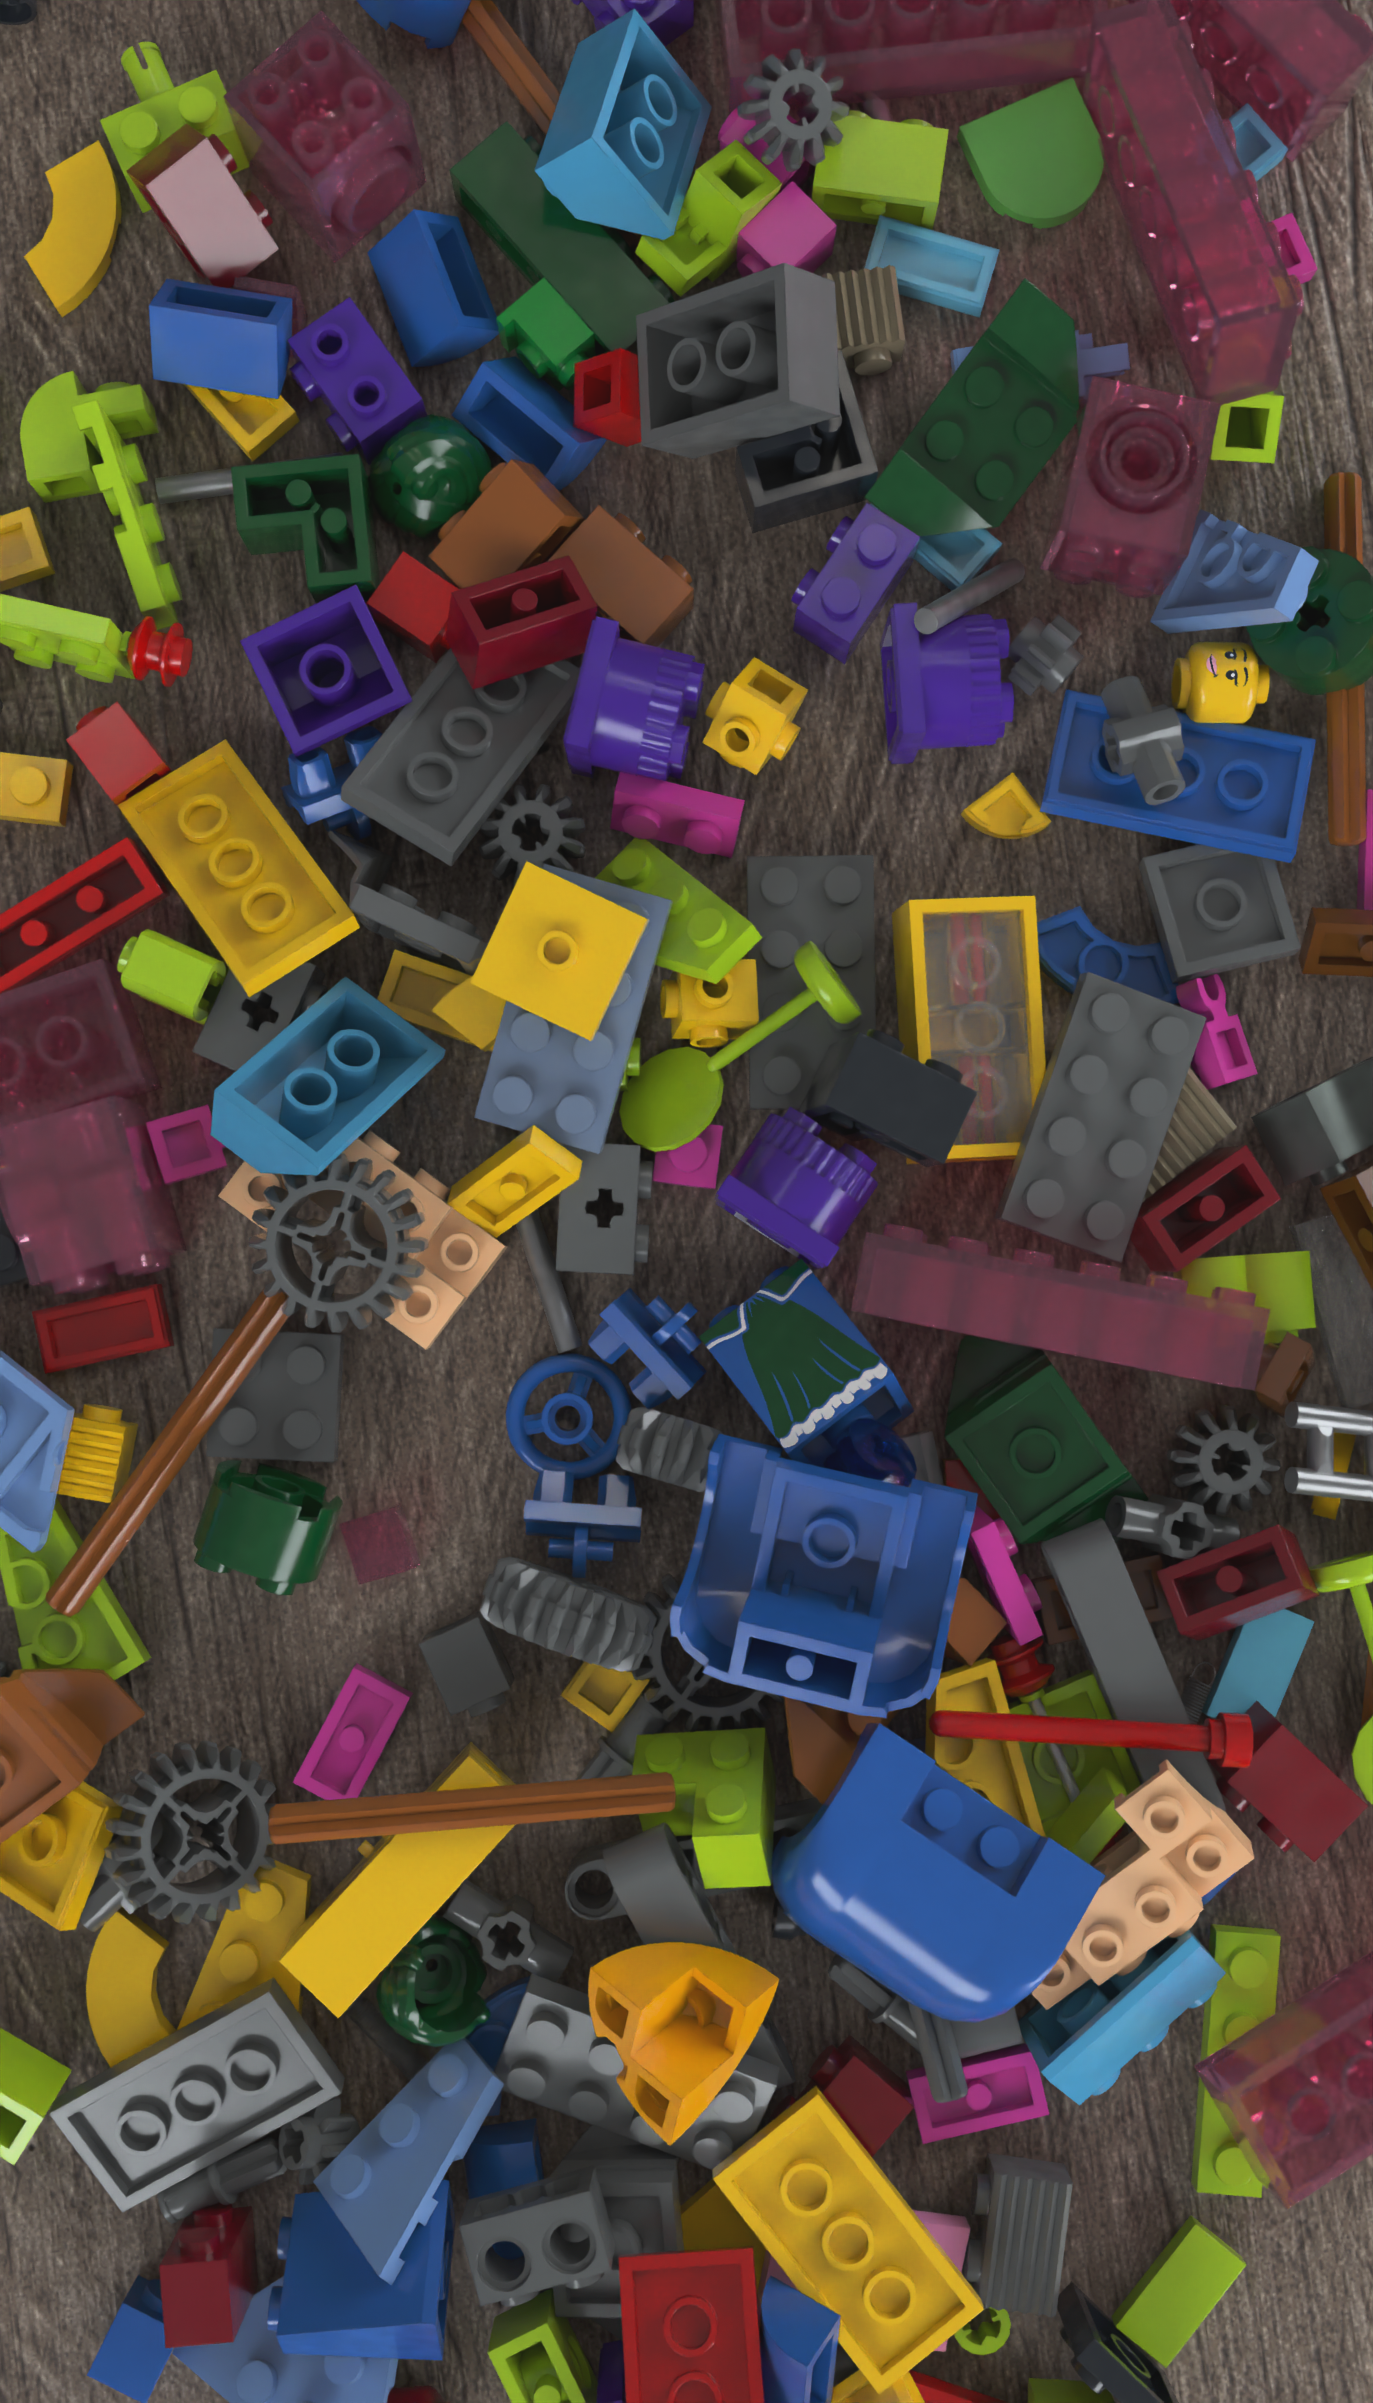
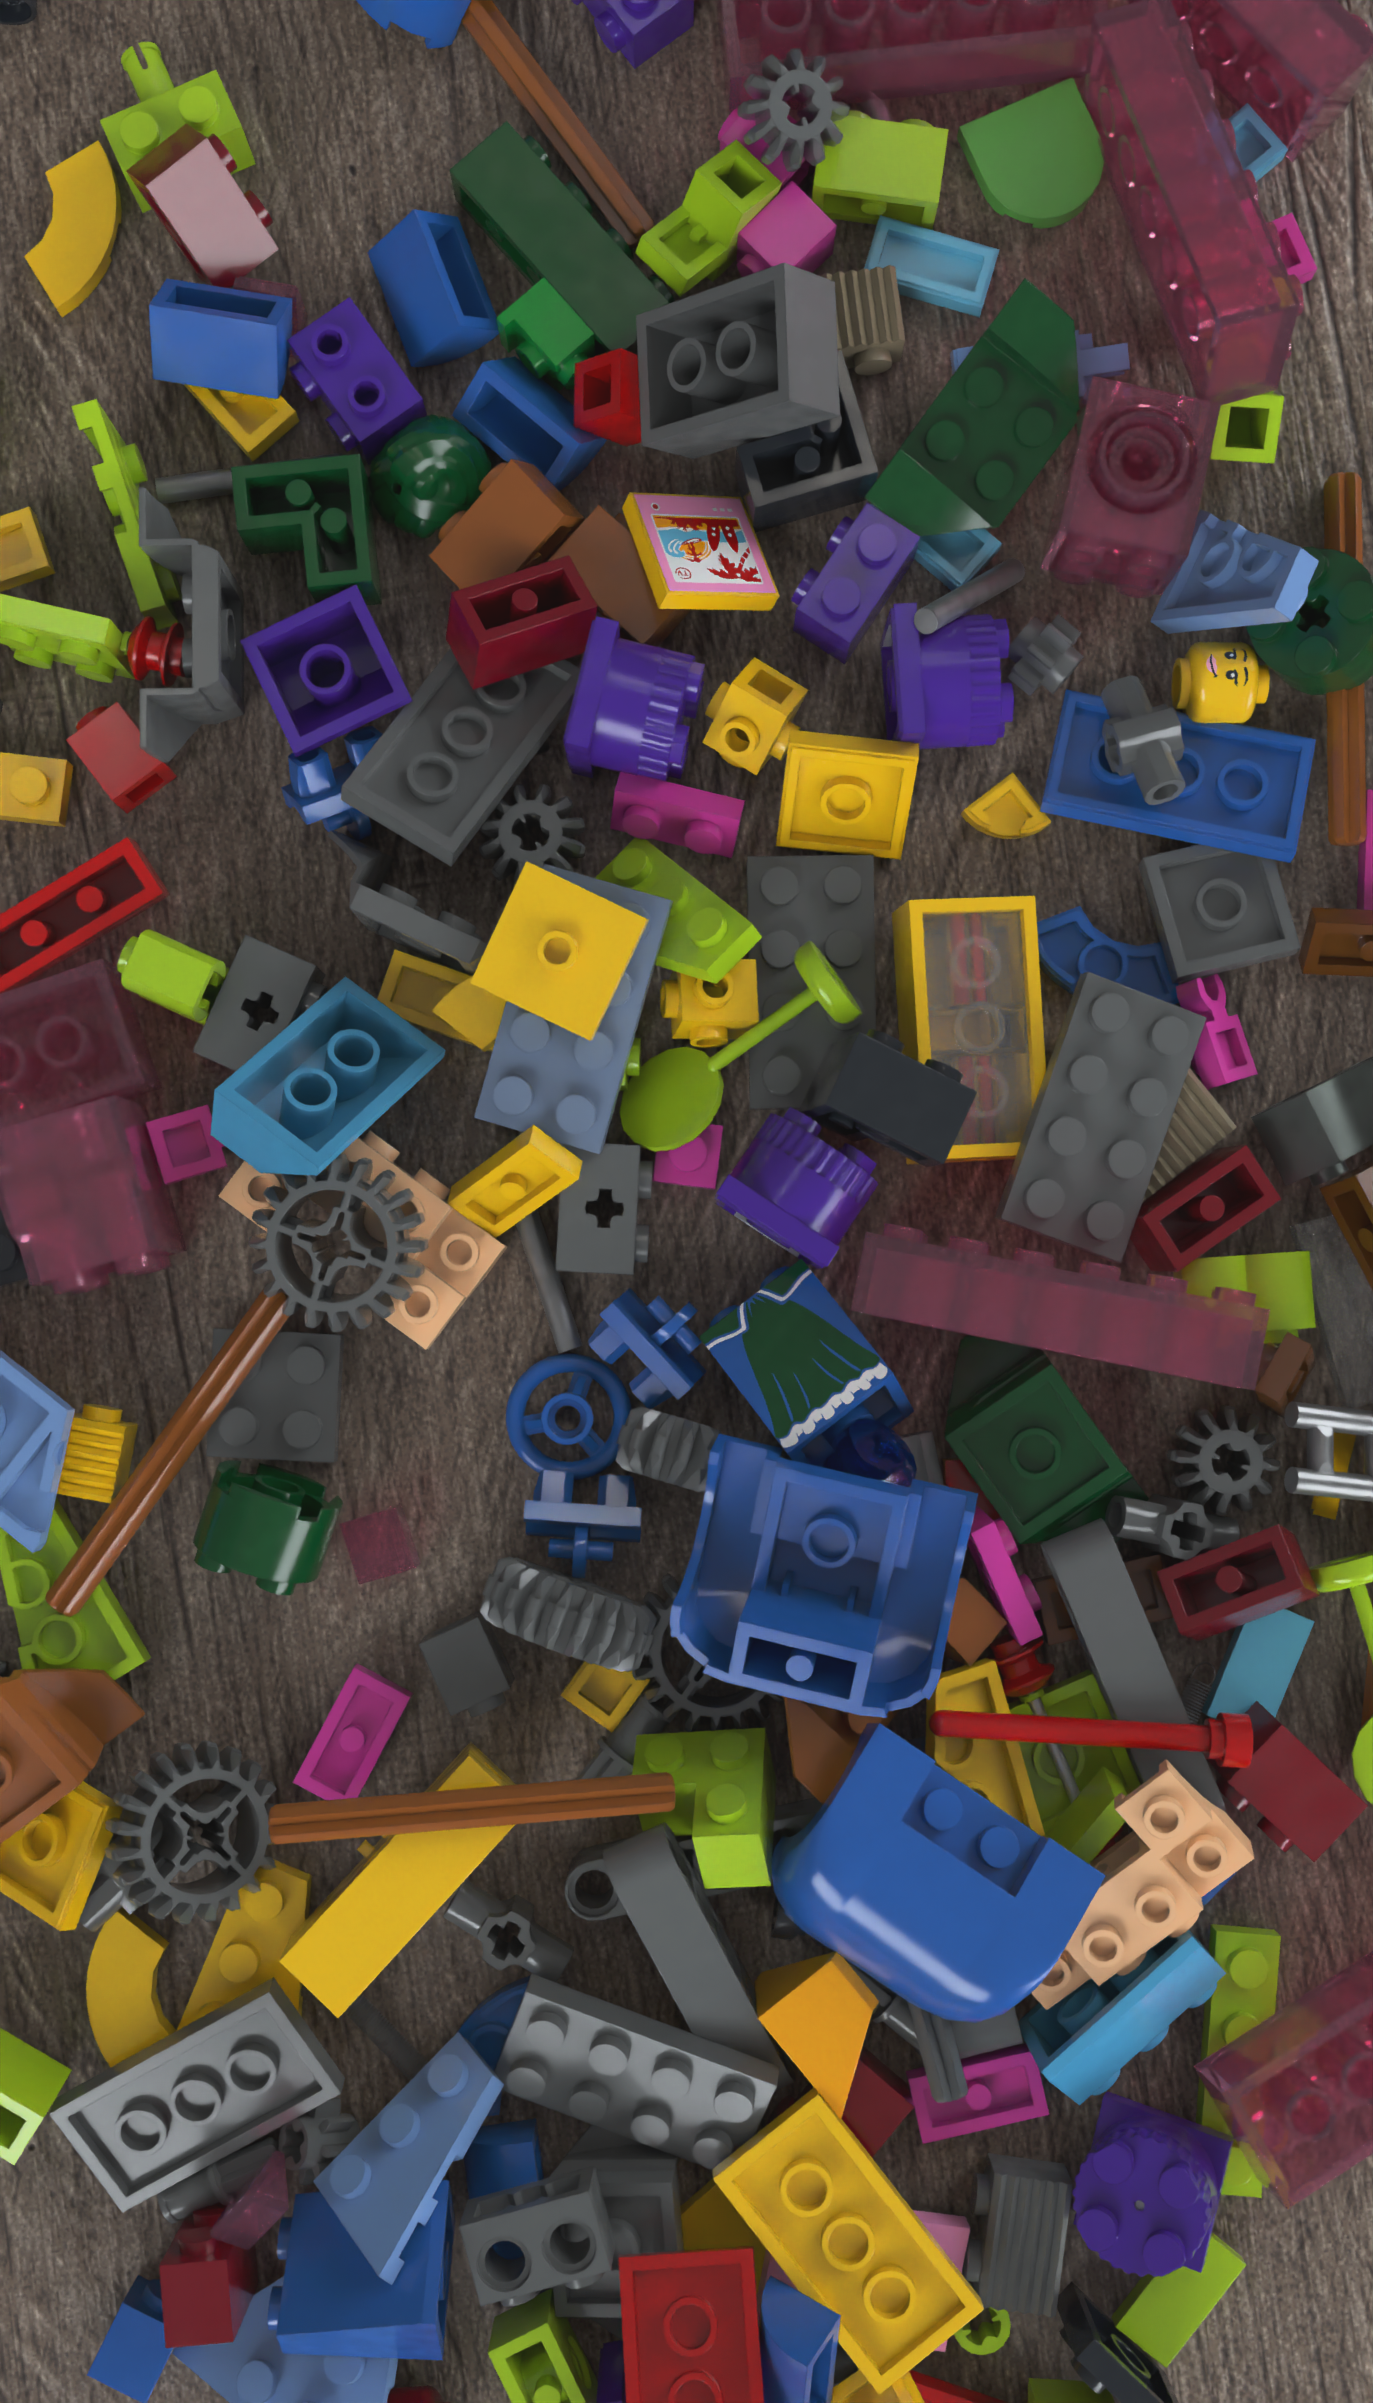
lime brick [20,371,159,503] -> none
red tile [32,1284,175,1374] -> none
yellow plate [117,739,360,998] -> none
clear pink brick [223,10,427,263] -> none
red brick [367,551,459,663] -> none
dark green hair [376,1914,491,2047] -> none
dark azure slope [534,8,712,240] -> none
light orange brick [588,1942,780,2146] -> none
none -> dark grey piece [139,487,244,762]
none -> clear pink slope [210,2150,289,2250]
none -> tile [622,492,780,611]
none -> light orange slope [755,1952,879,2119]
none -> yellow plate [776,730,919,860]
none -> dark purple piece [1072,2091,1234,2277]

